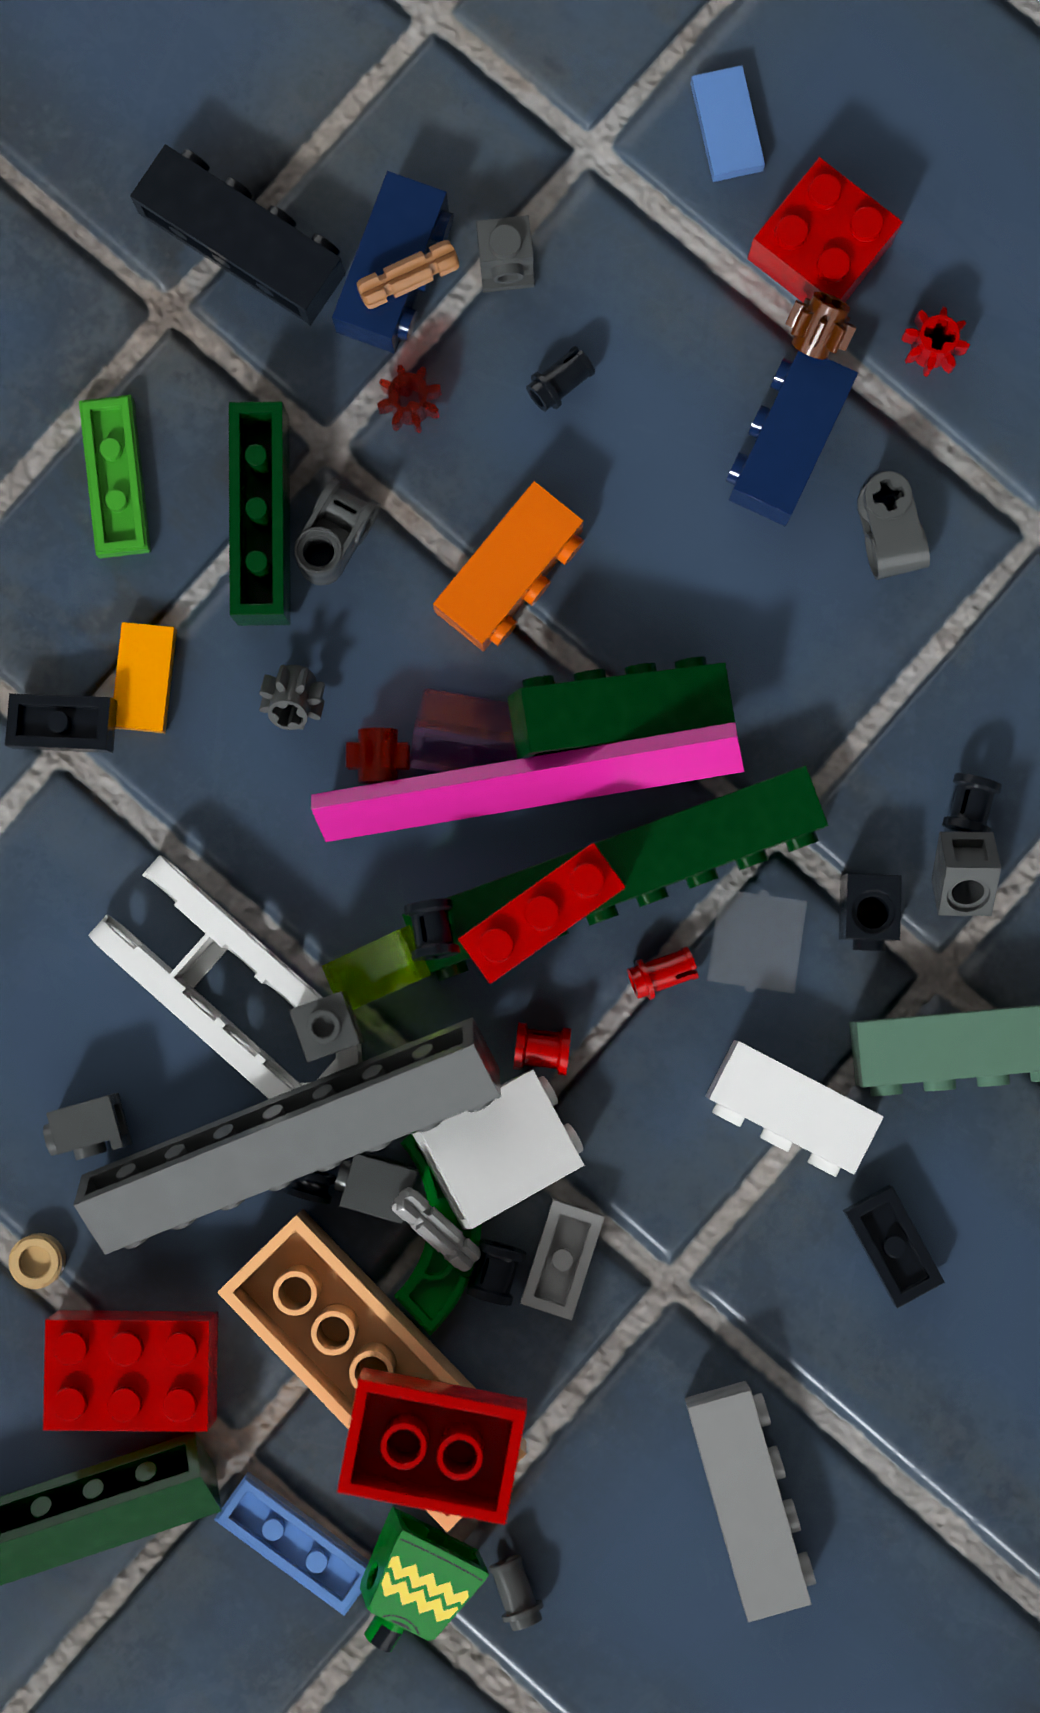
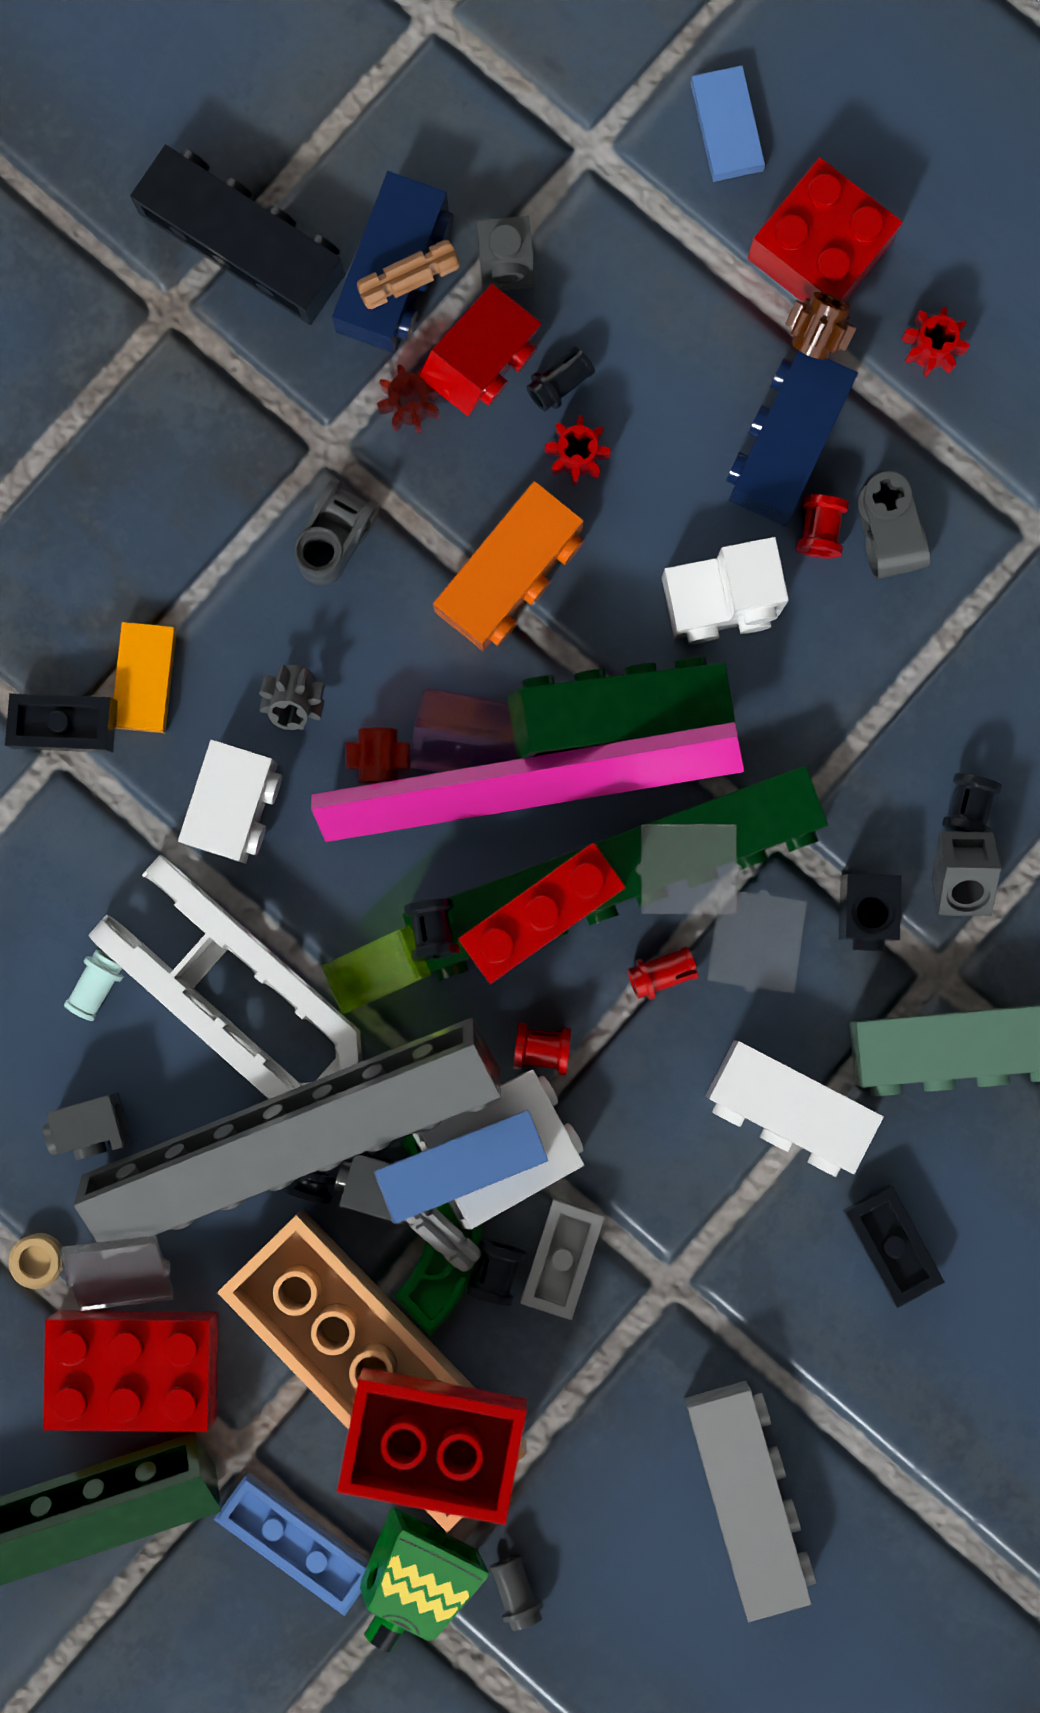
bright green tile [79,395,151,559] -> none
dark green brick [229,401,291,626] -> none
dark grey brick [289,991,364,1062] -> none
none -> clear piece [60,1235,173,1311]
none -> light aqua pin [64,949,124,1021]
none -> white brick [178,740,282,864]
none -> medium blue tile [374,1110,548,1223]
none -> red brick [419,284,542,417]
none -> red gear [545,416,611,486]
none -> clear piece [636,824,742,914]
none -> white brick [662,537,789,644]
none -> red bush [795,494,849,559]

